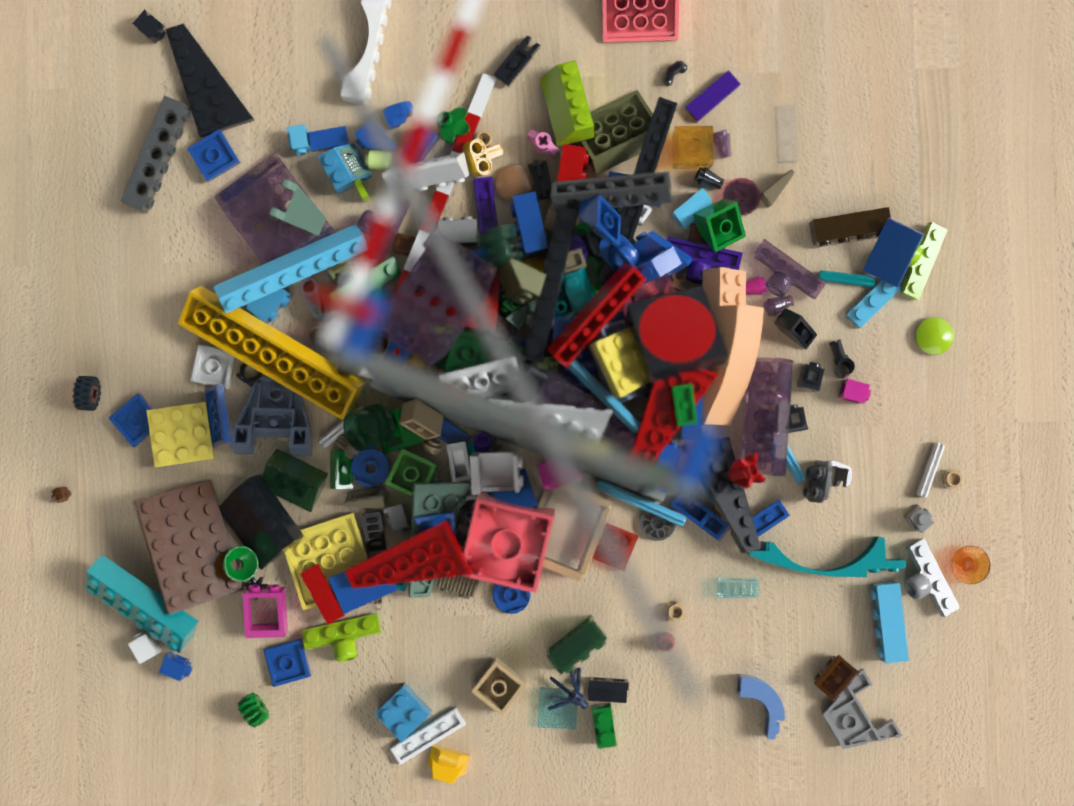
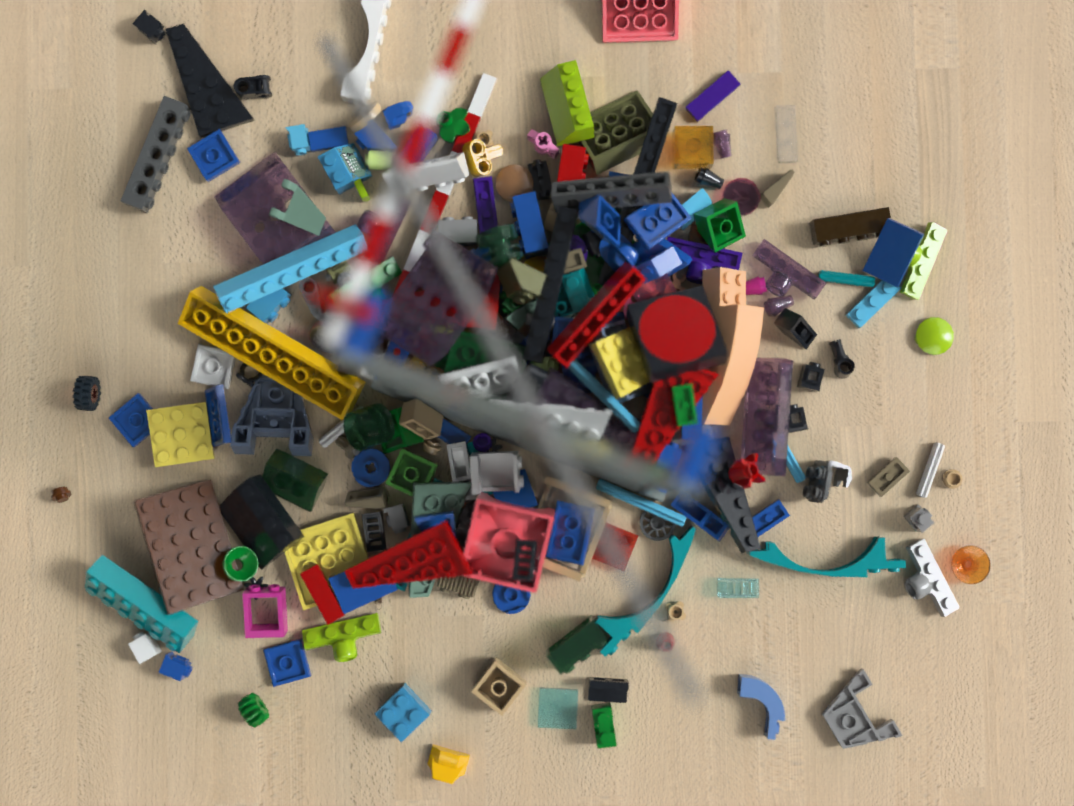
green slope [330,450,353,489] -> none
white tile [390,707,466,765] -> none
reddish brown tile [392,233,416,256] -> none
black hinge [494,36,541,87] -> none
dark pink slope [537,458,583,491] -> none
dark blue plant [547,668,588,711] -> none
black arm [663,61,687,86] -> none
reddish brown bracket [814,655,859,702] -> none
dark pink brick [838,379,871,404] -> none
medium azure brick [870,581,909,663] -> none
none -> black piece [234,75,272,100]
none -> tan tile [348,101,381,132]
none -> black slope [512,539,537,582]
none -> blue tile [545,500,591,566]
none -> teal slope [595,526,696,657]
none -> blue tile [624,193,692,251]
none -> dark tan plate [867,457,910,497]

